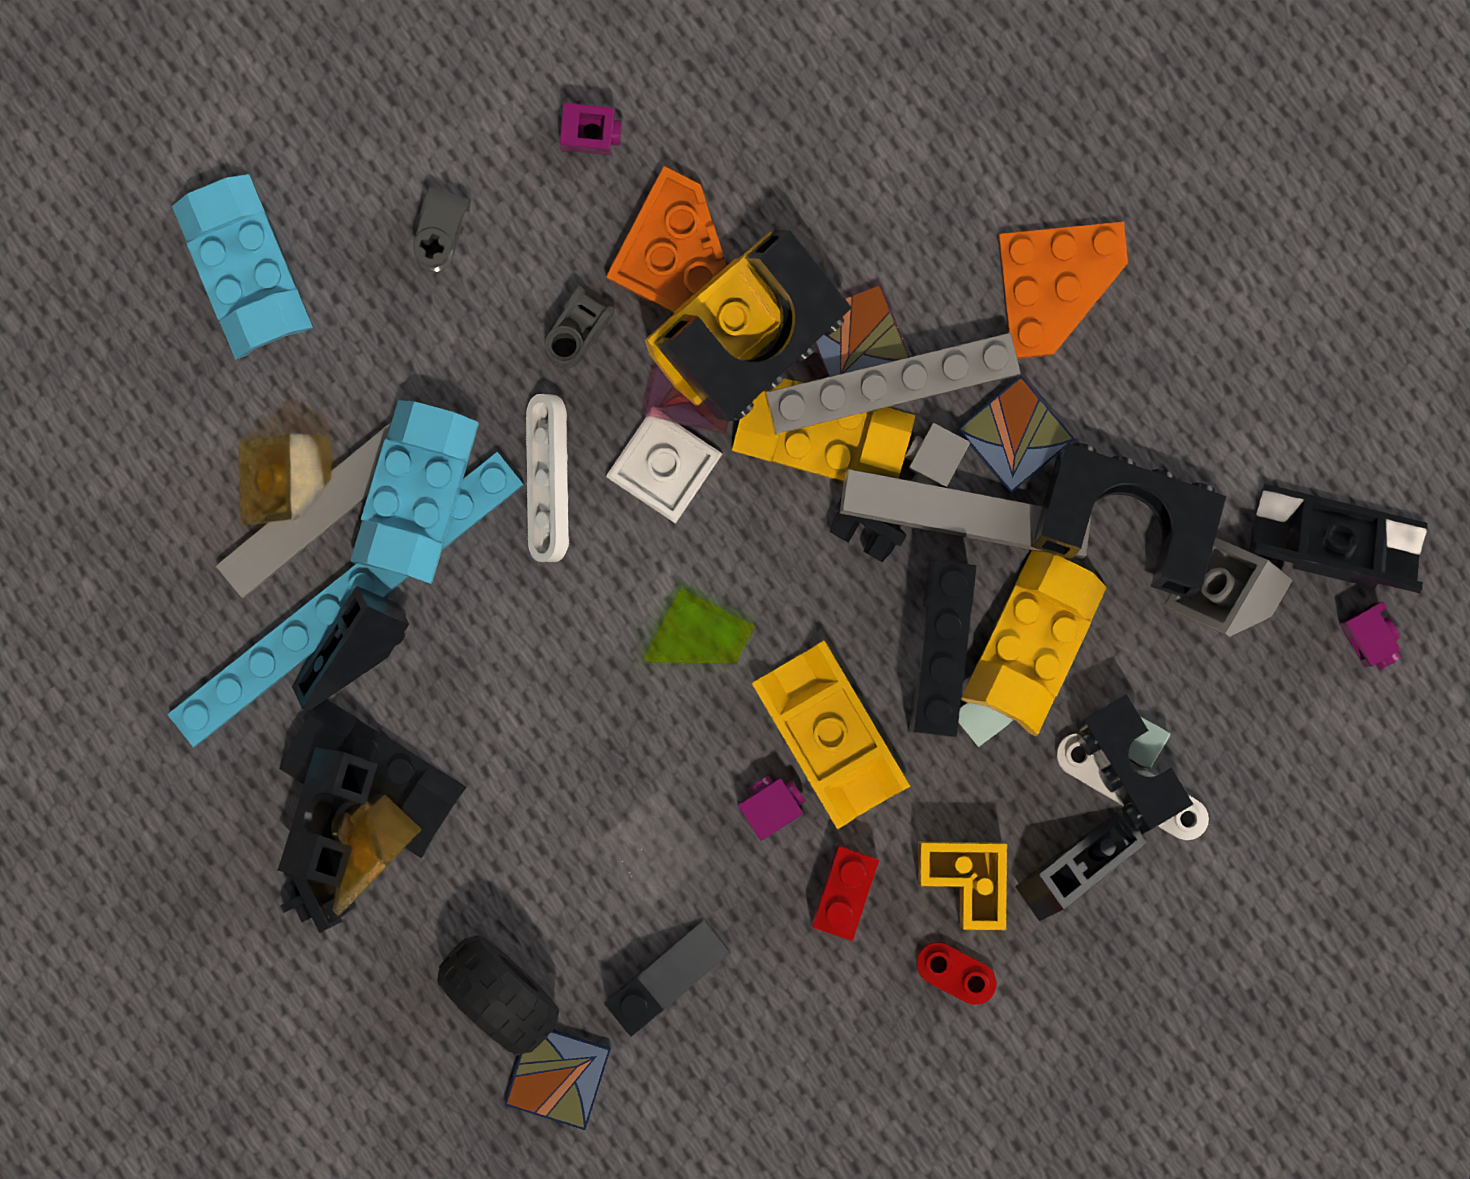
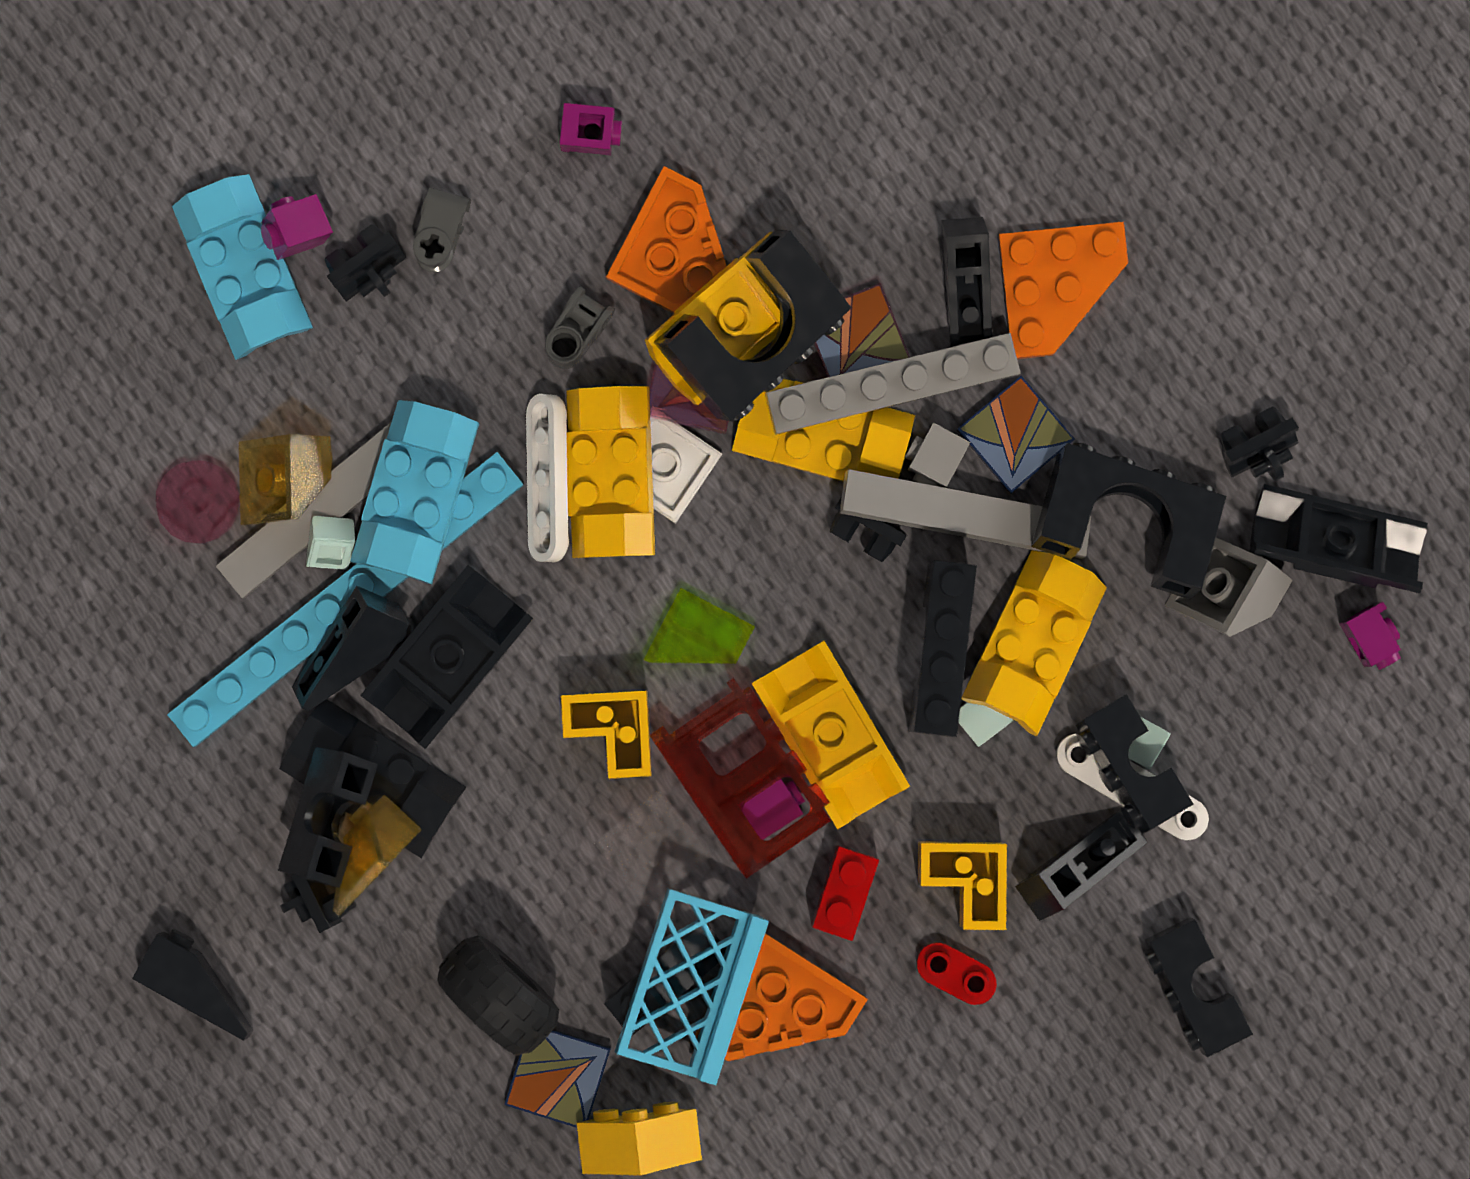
none -> black slope [132,929,253,1041]
none -> clear pink tile [155,460,240,544]
none -> magenta brick [261,194,333,260]
none -> light aqua slope [306,516,355,570]
none -> black hips [325,224,407,302]
none -> black piece [360,565,534,749]
none -> yellow brick [561,691,652,778]
none -> yellow piece [567,386,655,558]
none -> yellow brick [577,1102,702,1175]
none -> medium azure fence [615,888,769,1085]
none -> clear red window [649,678,831,879]
none -> orange plate [695,933,868,1061]
none -> black slope [941,217,992,347]
none -> black arch [1143,917,1253,1057]
none -> black hips [1220,406,1299,481]

